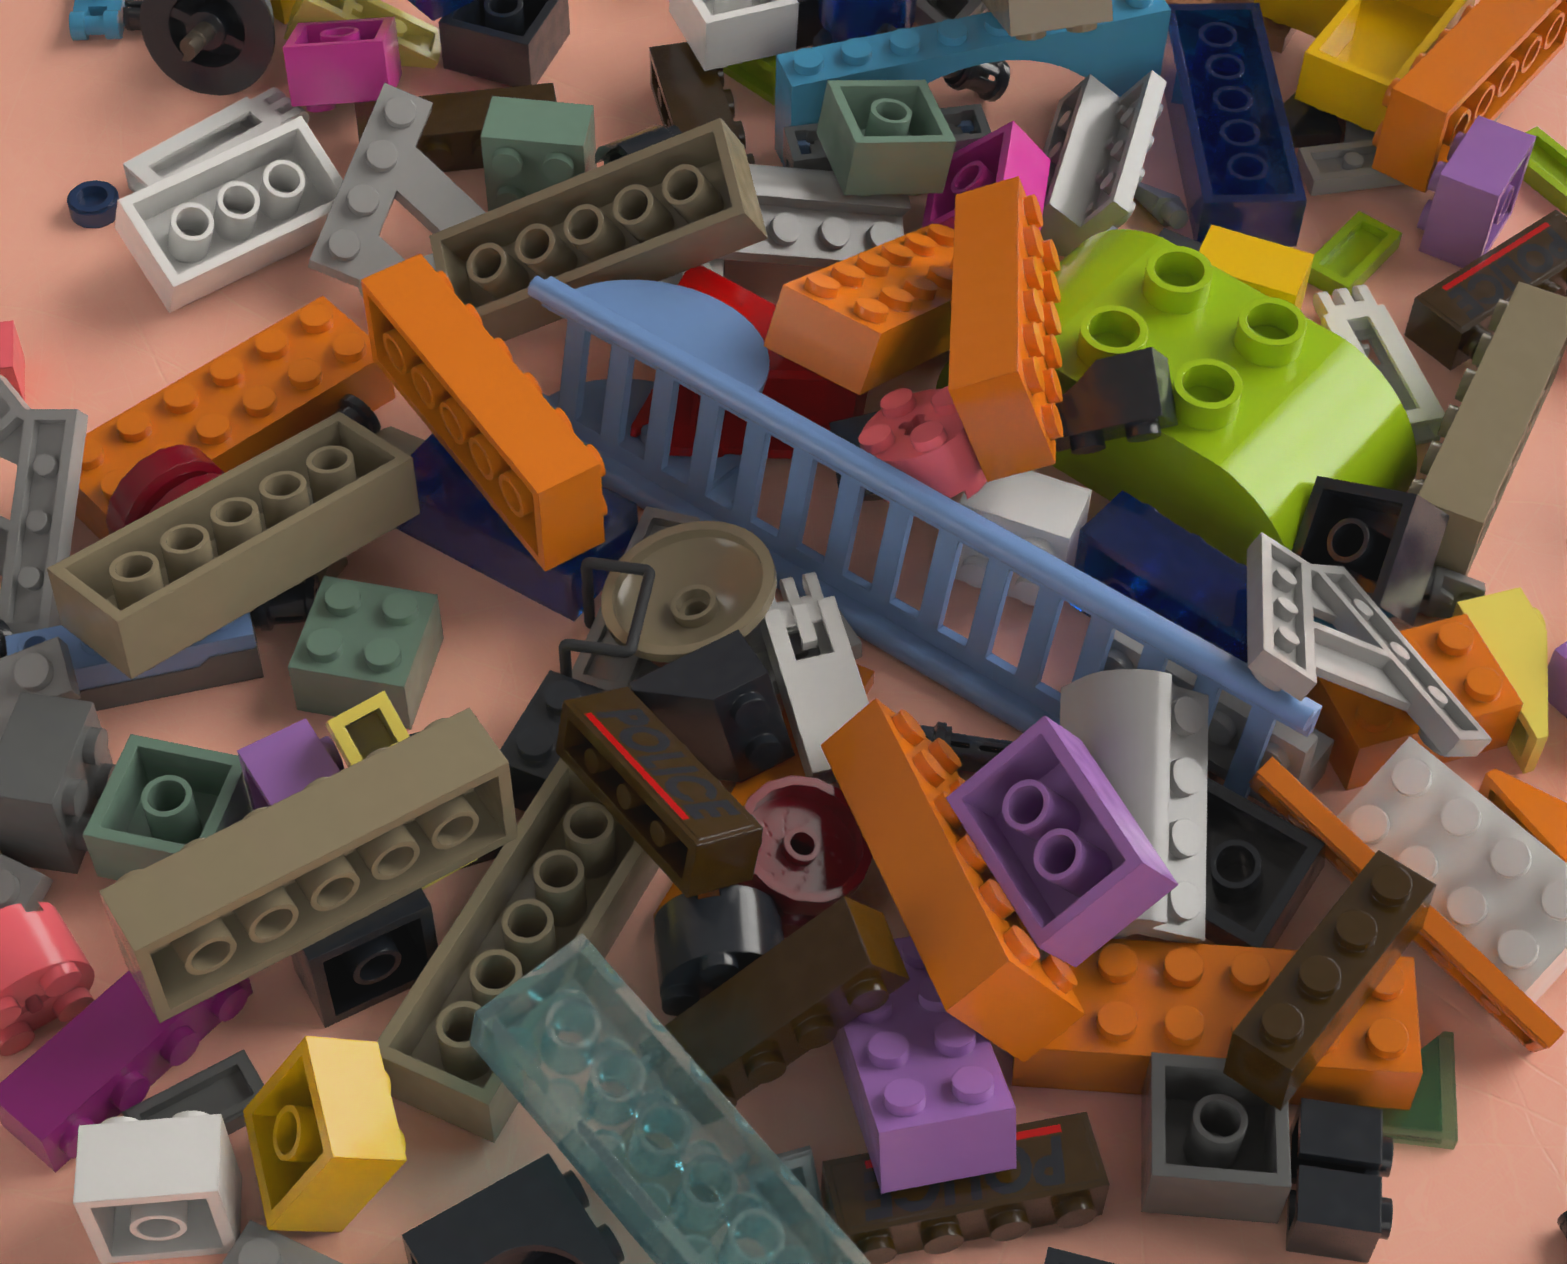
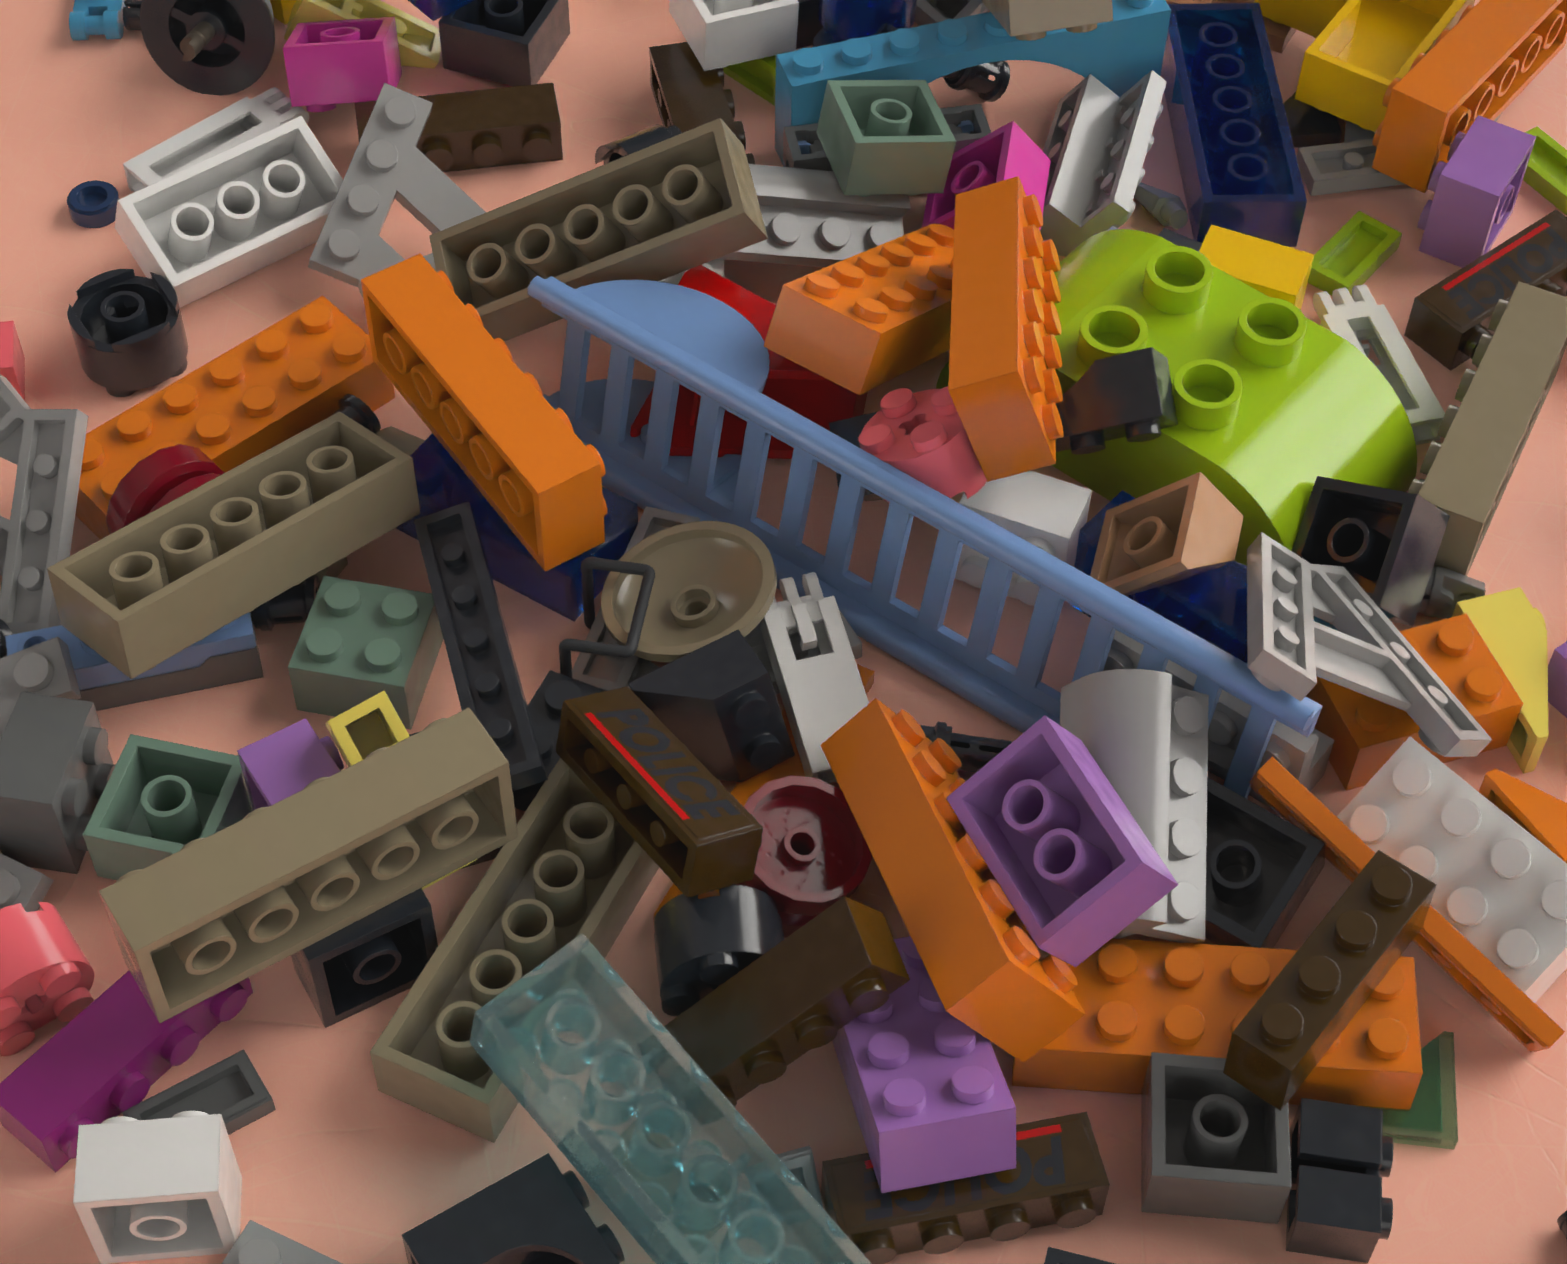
yellow brick [243,1036,407,1232] -> none
sand green brick [481,96,597,212] -> none
none -> black brick [67,269,188,397]
none -> black plate [414,501,548,791]
none -> medium nougat slope [1090,472,1244,596]

